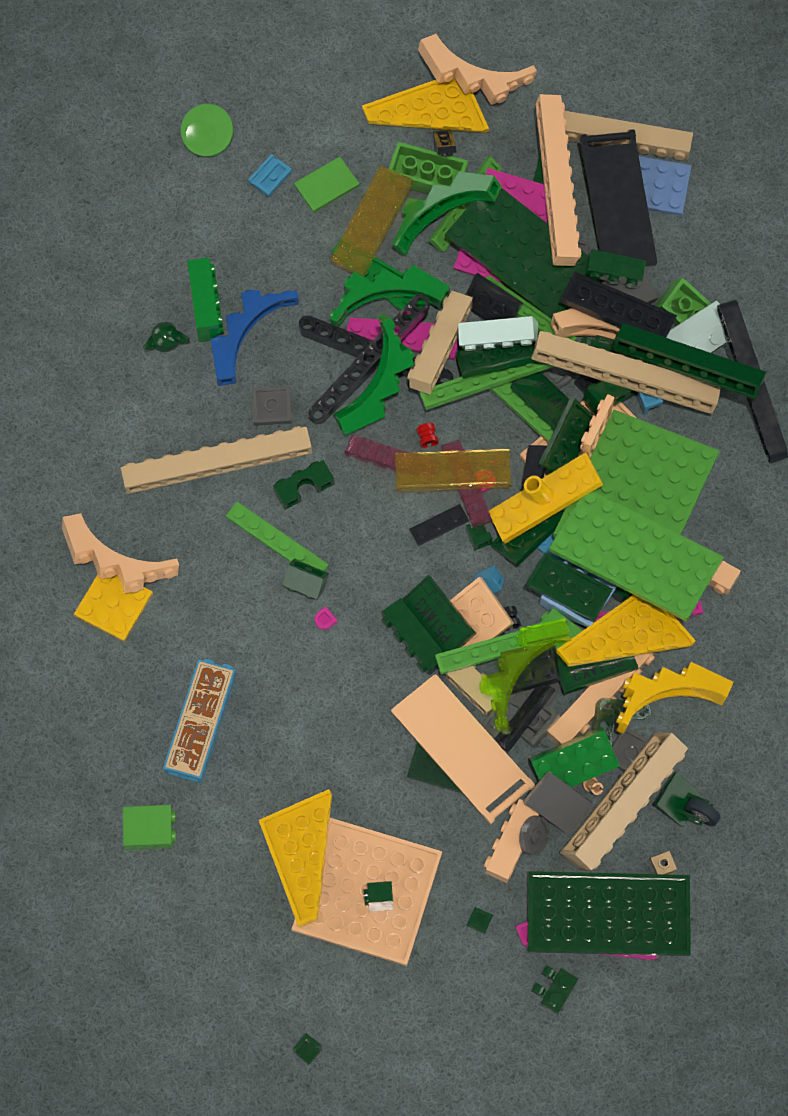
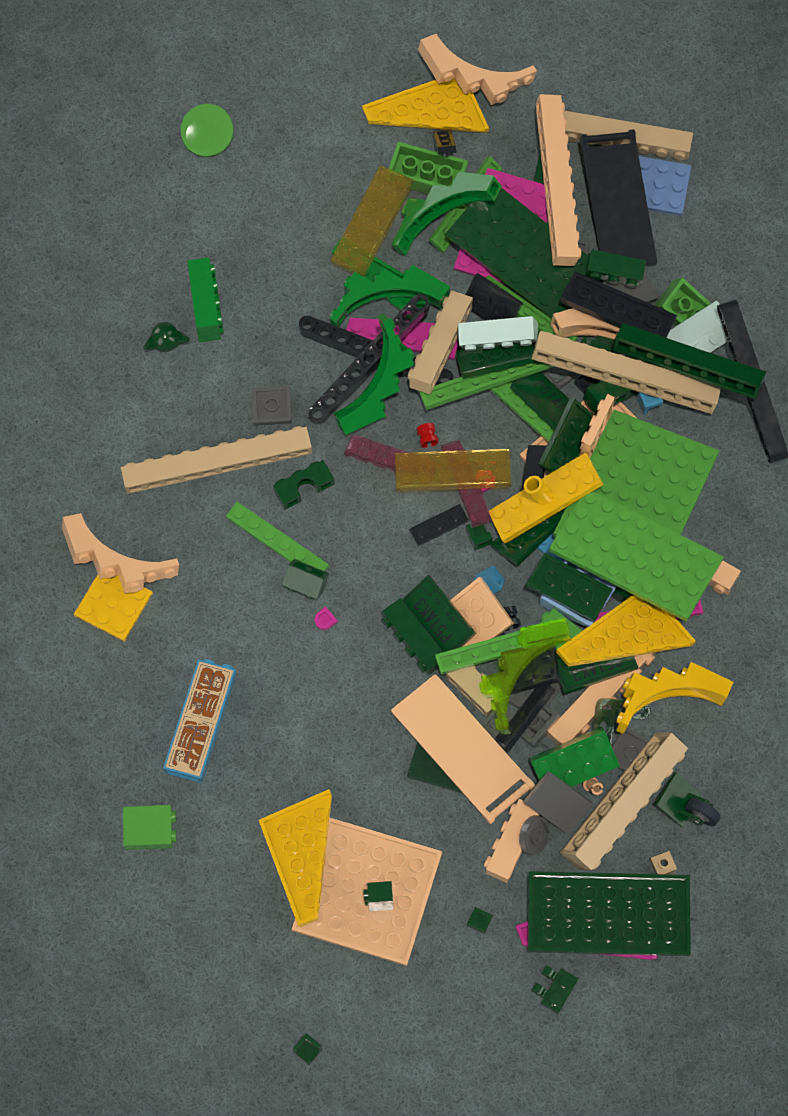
blue arch [211,289,299,386] -> none
dark azure plate [248,154,292,198] -> none
bright green tile [294,157,360,213] -> none

